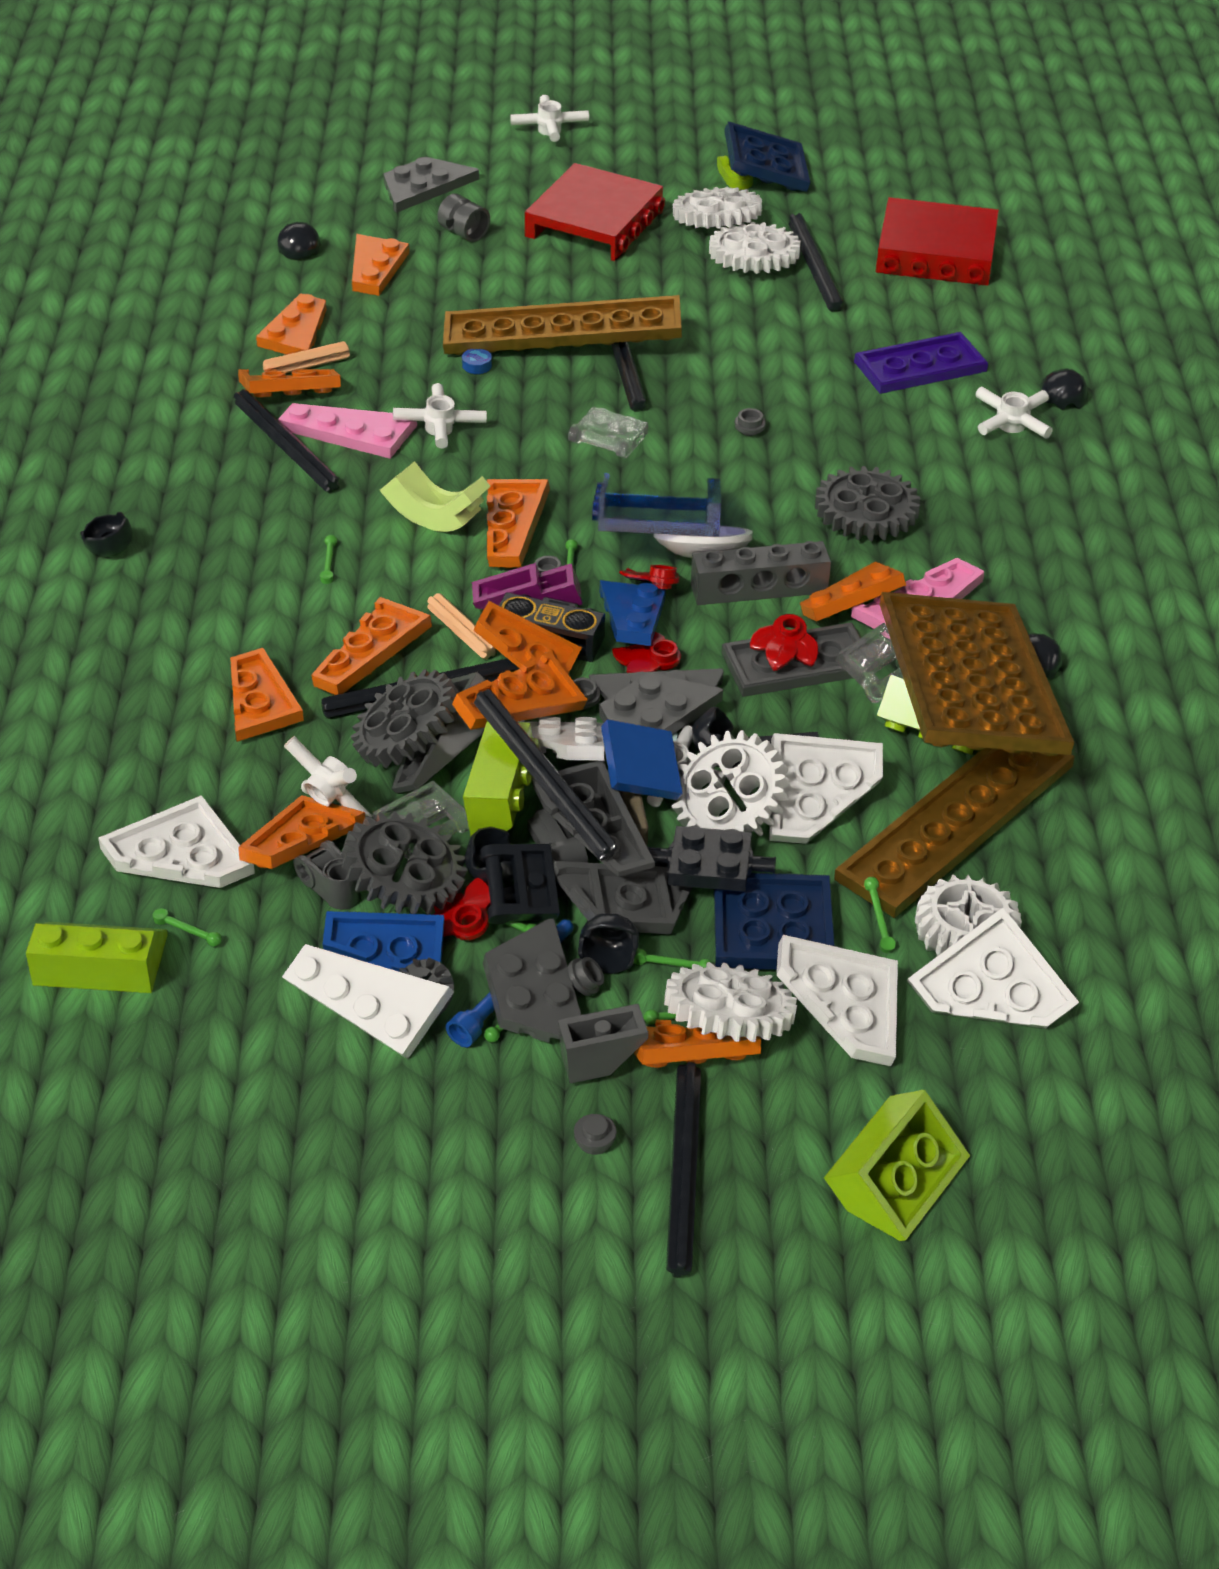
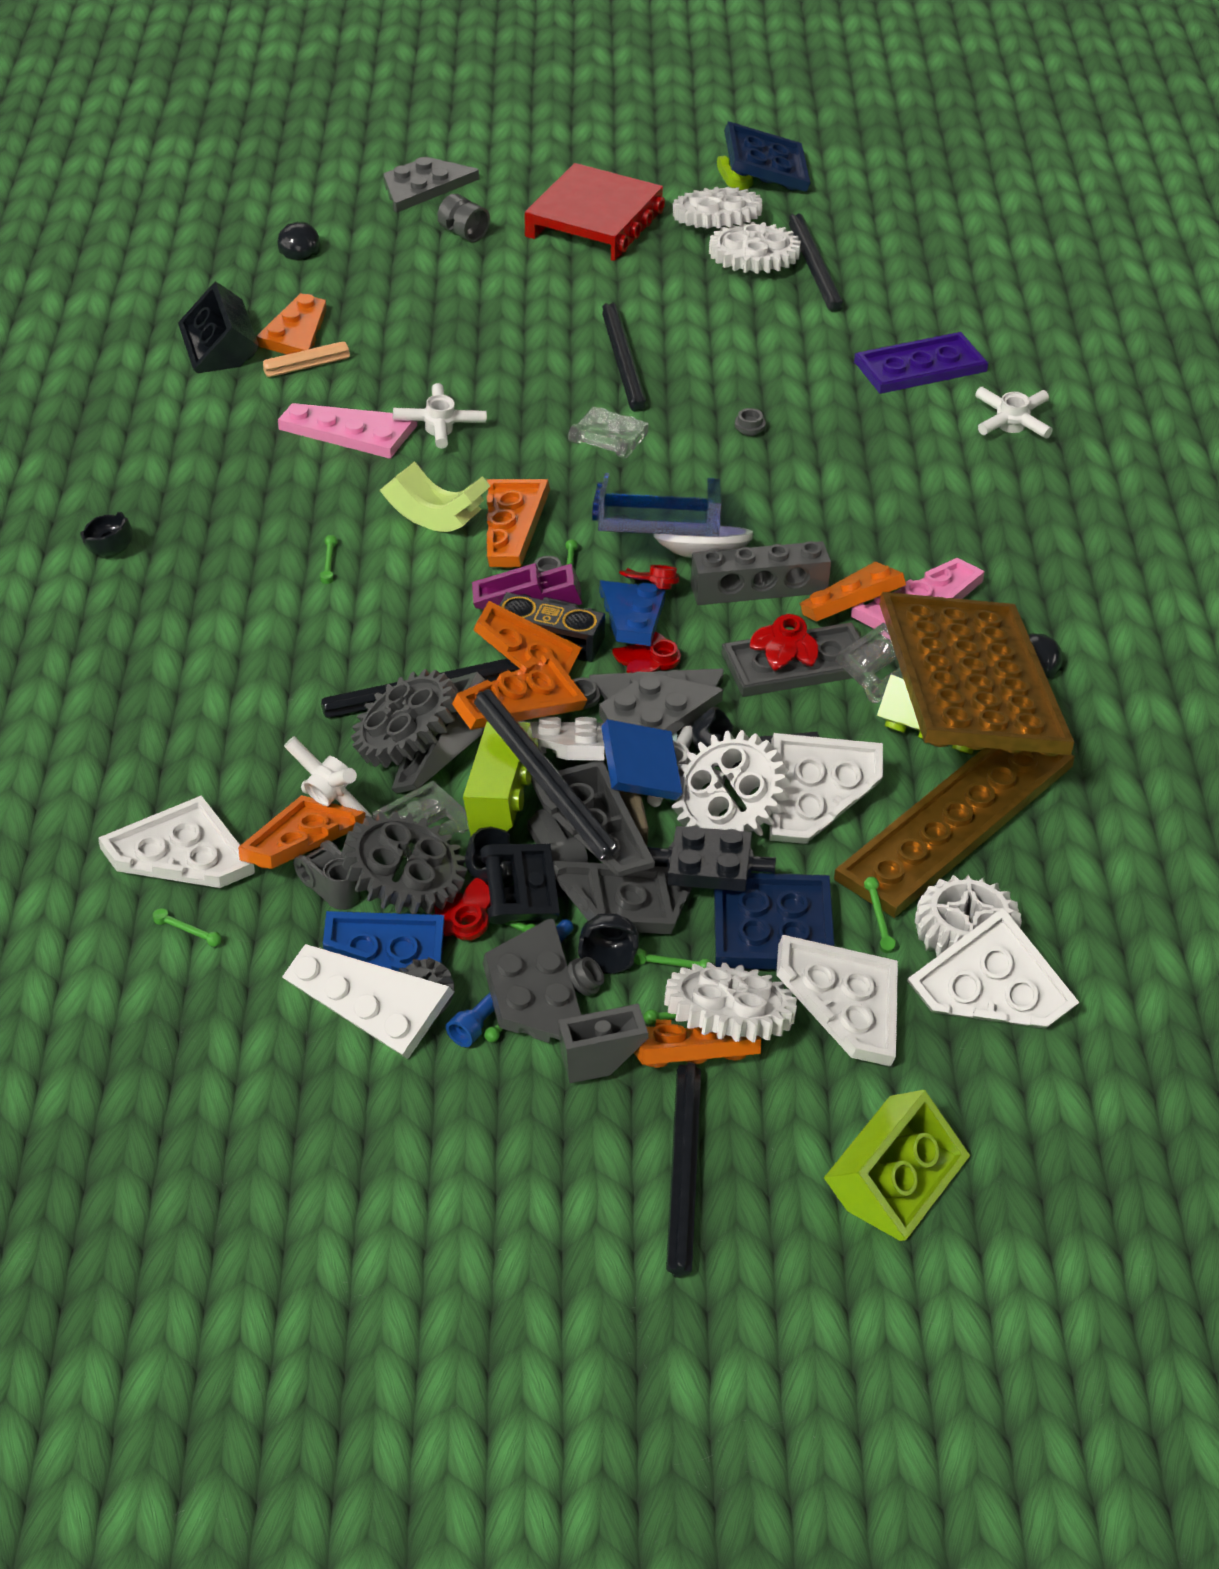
lime slope [26,922,168,993] -> none
orange wing [230,648,304,742] -> none
black axle [234,389,340,493] -> none
orange wing [238,369,341,397] -> none
orange wing [311,597,432,695] -> none
orange wing [352,234,409,296] -> none
light nougat axle [427,593,497,660] -> none
pearl gold plate [443,295,682,355] -> none
blue tile [462,349,492,374] -> none
white bar [510,95,589,142] -> none
dark grey plate [574,1114,616,1155] -> none
dark grey gear [815,466,920,541] -> none
red panel [876,197,999,286] -> none
black hair [1040,368,1088,410] -> none
none -> black slope [178,281,259,373]

